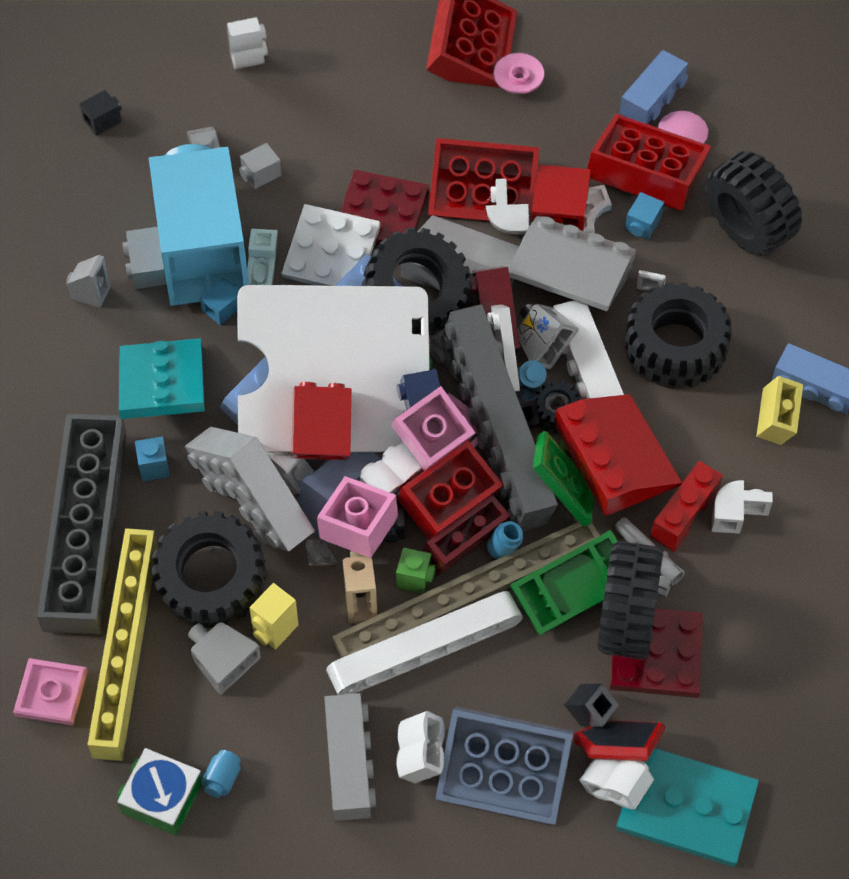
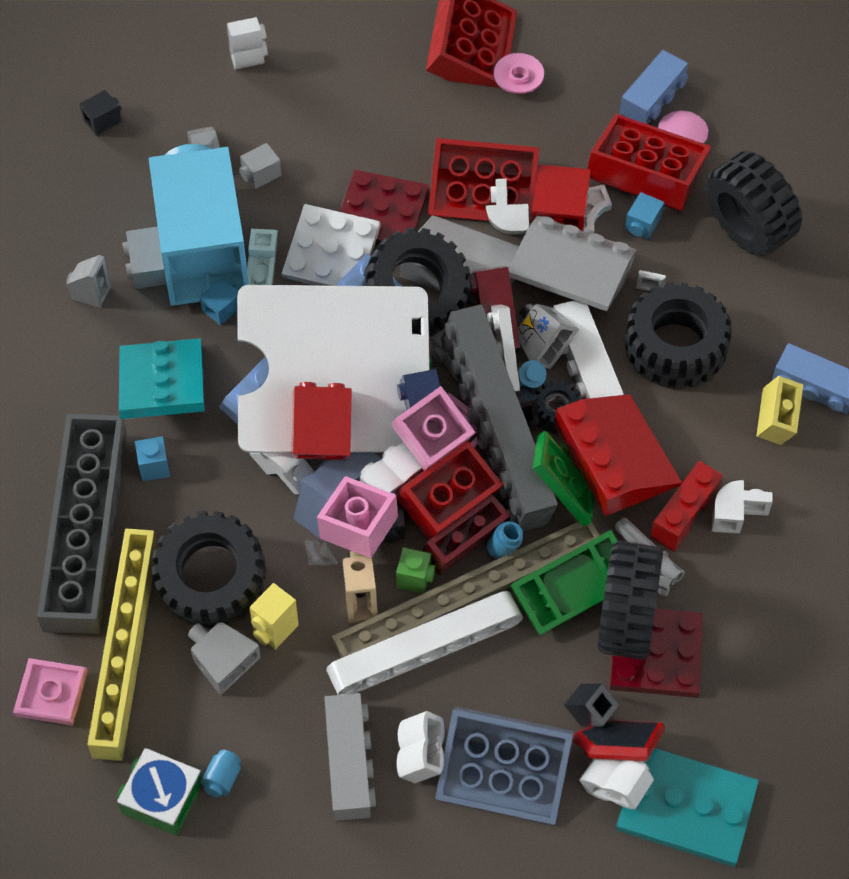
light grey piece [185,427,315,552] -> none

